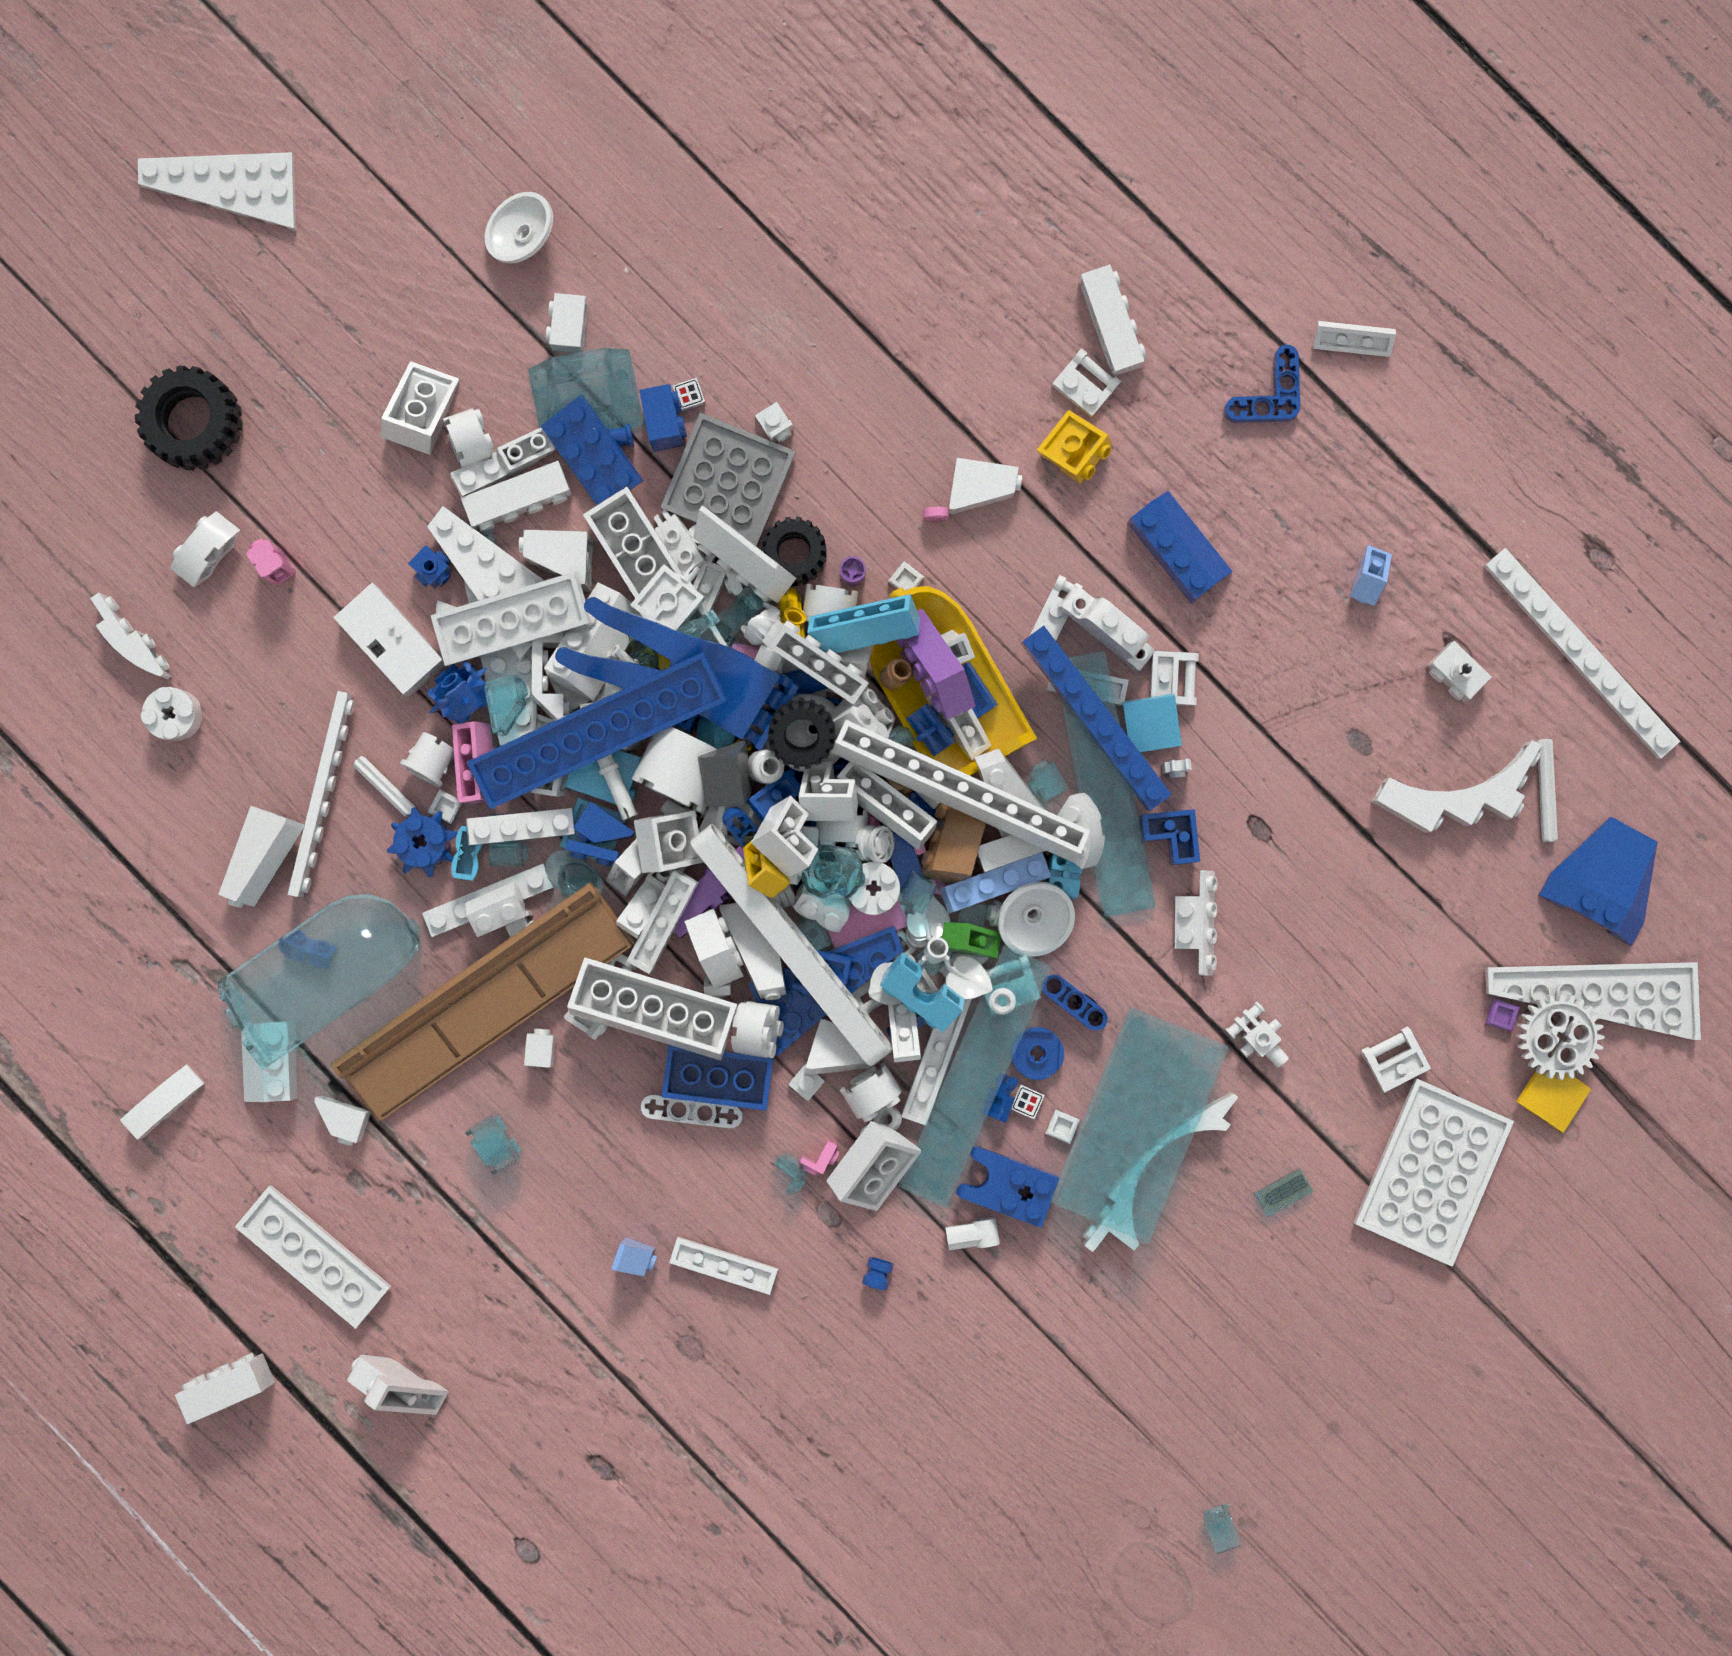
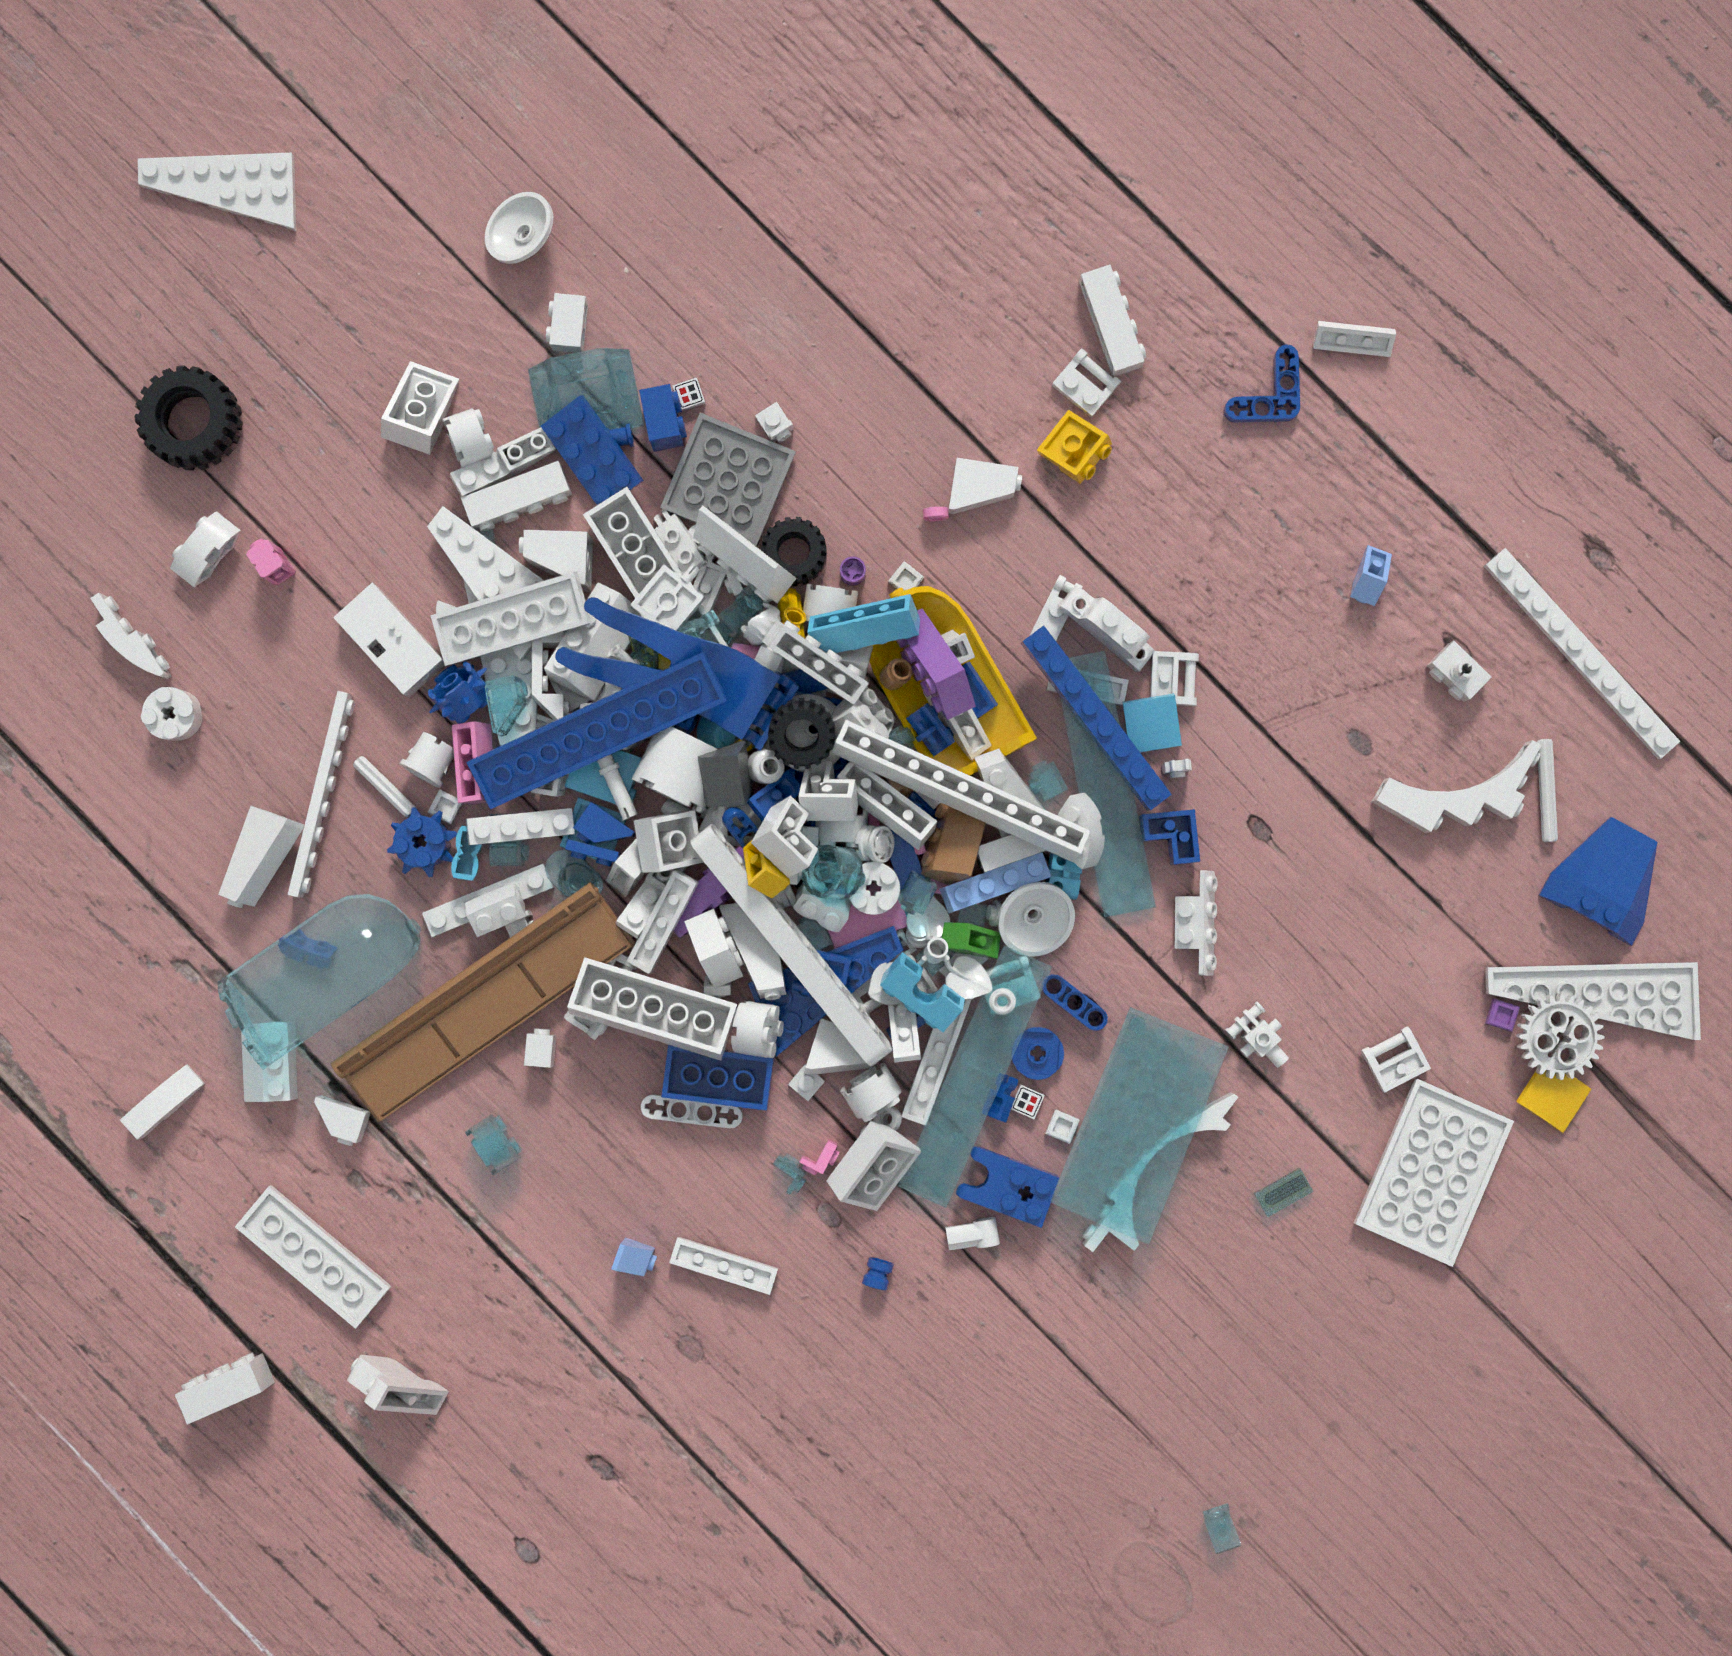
blue brick [408,545,453,588] -> none
blue slope [1127,491,1233,604] -> none

